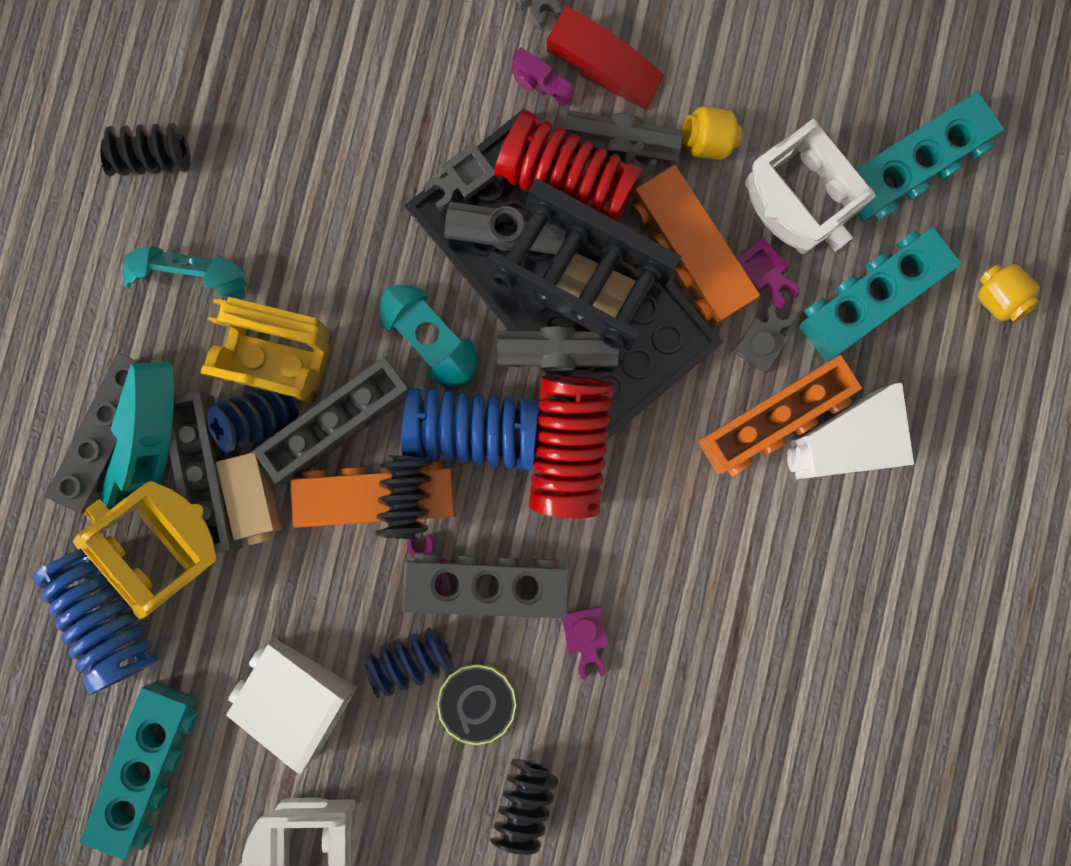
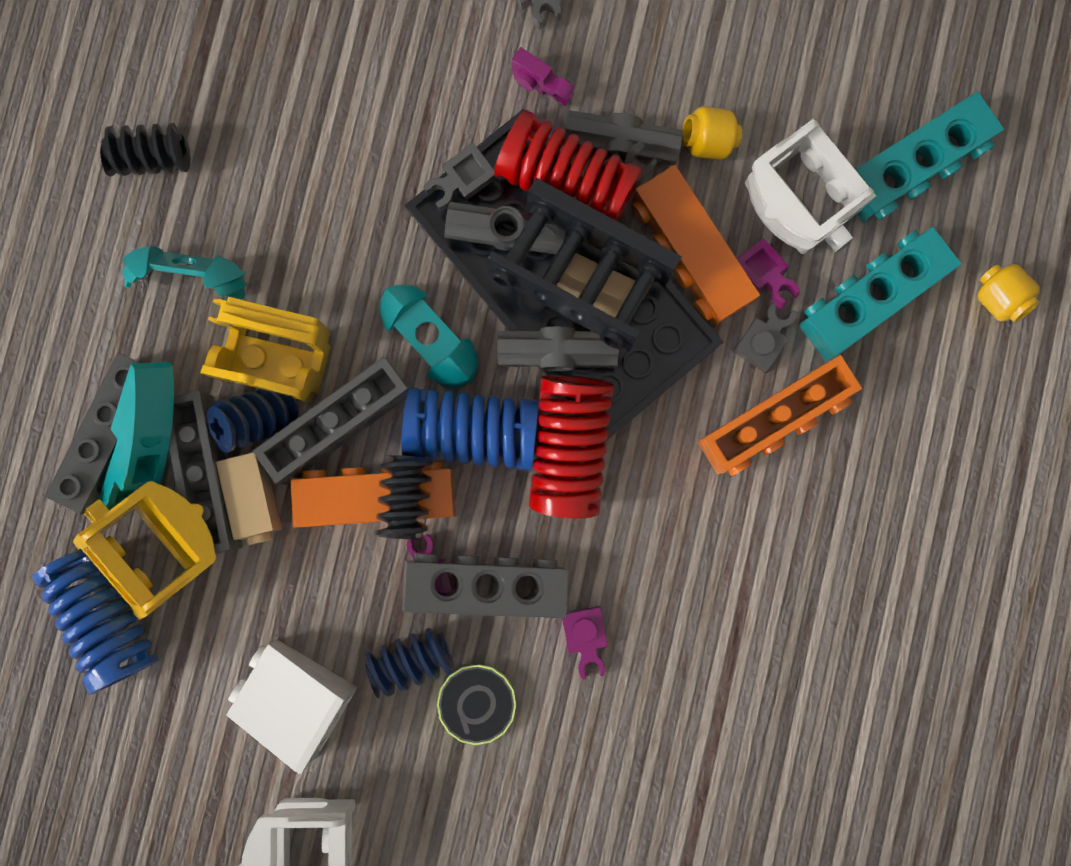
teal brick [79,681,199,861] -> none
black piece [490,759,558,855] -> none
red slope [547,5,664,110] -> none
white slope [787,383,914,480] -> none

